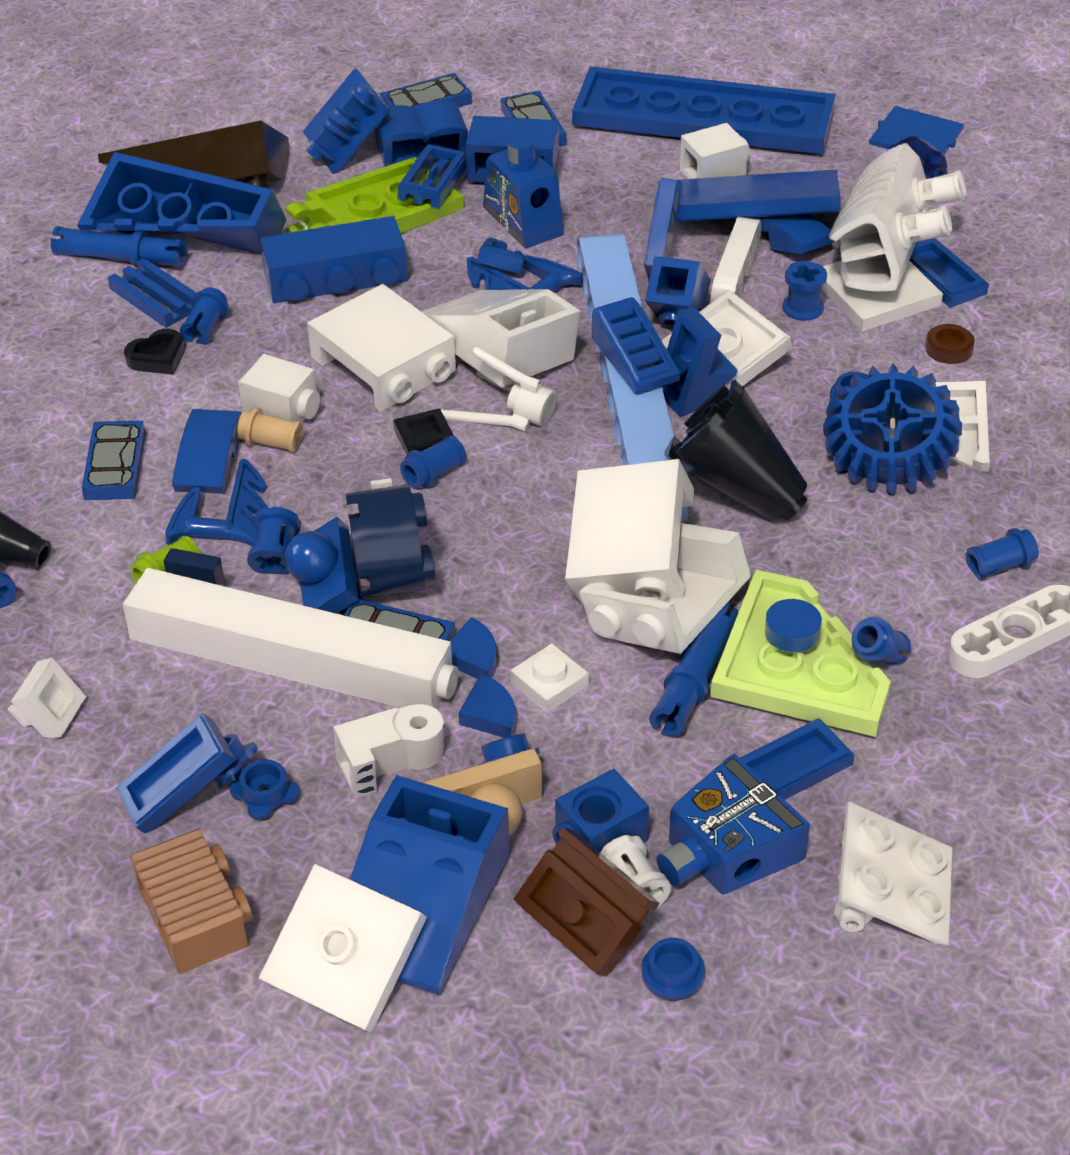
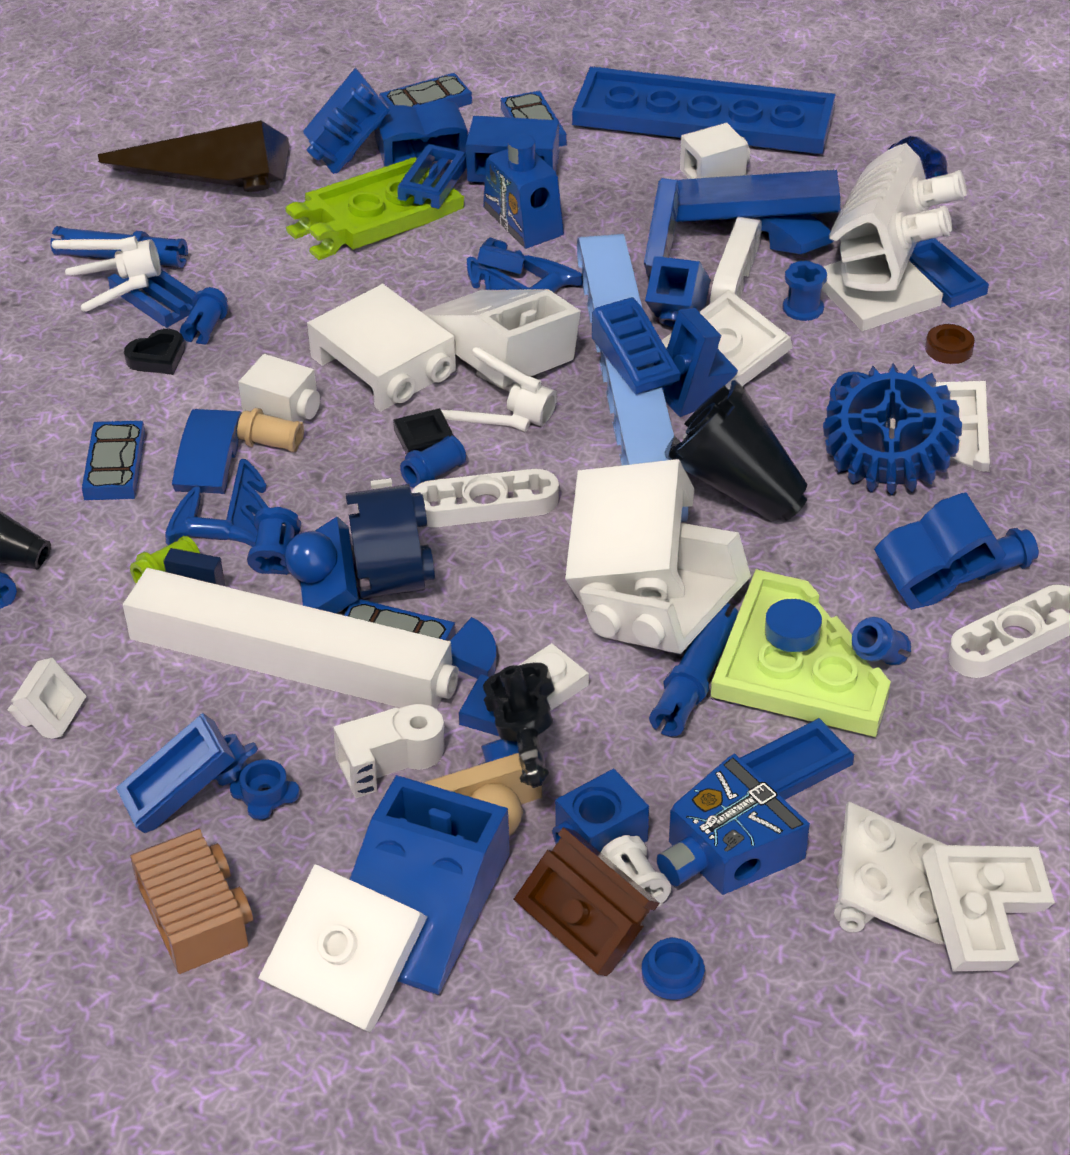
blue wedge [77,152,287,255] -> none
blue brick [260,216,408,304] -> none
blue piece [869,106,964,163] -> none
none -> white plant [51,236,161,312]
none -> white beam [411,469,559,527]
none -> black piece [483,662,555,788]
none -> blue brick [874,492,1006,610]
none -> white plate [922,845,1055,971]

